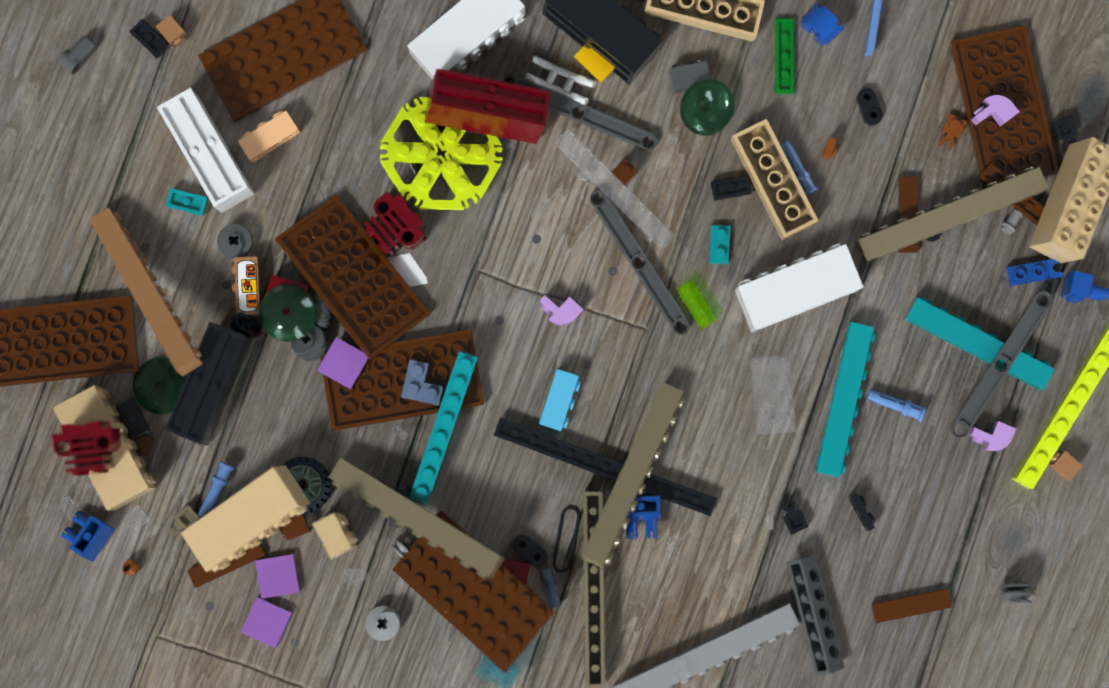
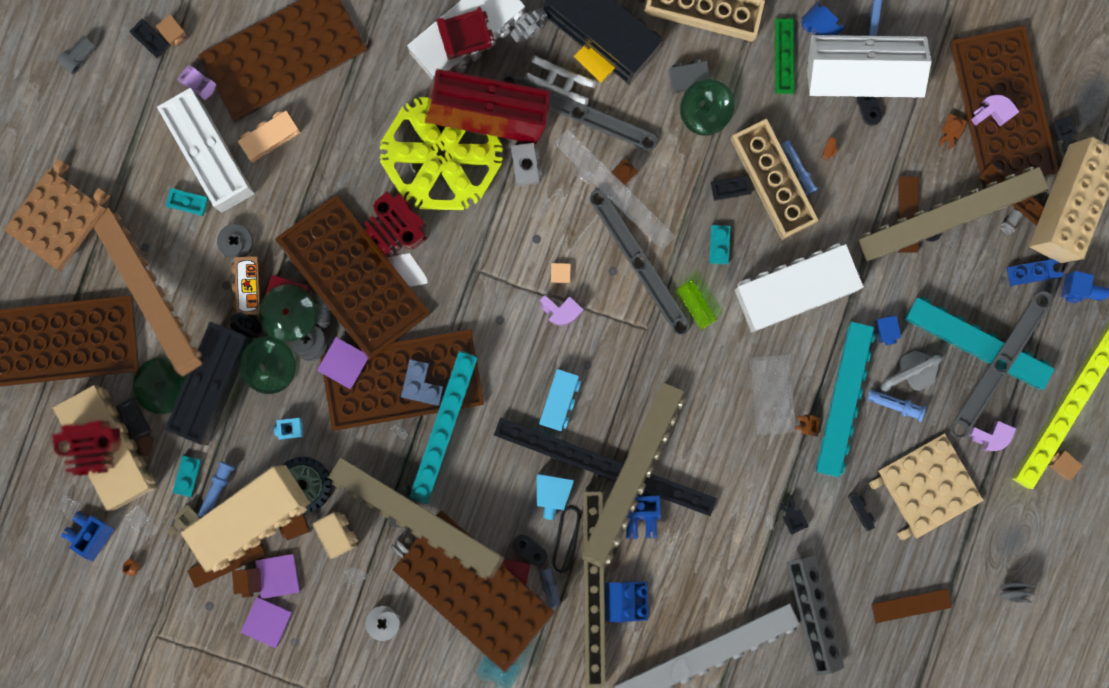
none -> medium nougat plate [3,159,110,272]
none -> teal plate [172,455,202,497]
none -> lavender brick [177,65,216,101]
none -> reddish brown brick [232,568,261,597]
none -> clear green dish [240,337,296,394]
none -> medium azure brick [274,418,304,440]
none -> dark red panel [436,6,494,60]
none -> light grey gear [511,8,547,42]
none -> light grey brick [511,143,542,186]
none -> medium azure torso [537,474,574,520]
none -> light nougat tile [551,263,571,283]
none -> blue slope [604,581,648,622]
none -> dark orange plate [795,415,821,437]
none -> white brick [807,35,931,98]
none -> tan plate [868,433,983,540]
none -> blue brick [875,315,902,346]
none -> light grey piece [879,351,942,394]

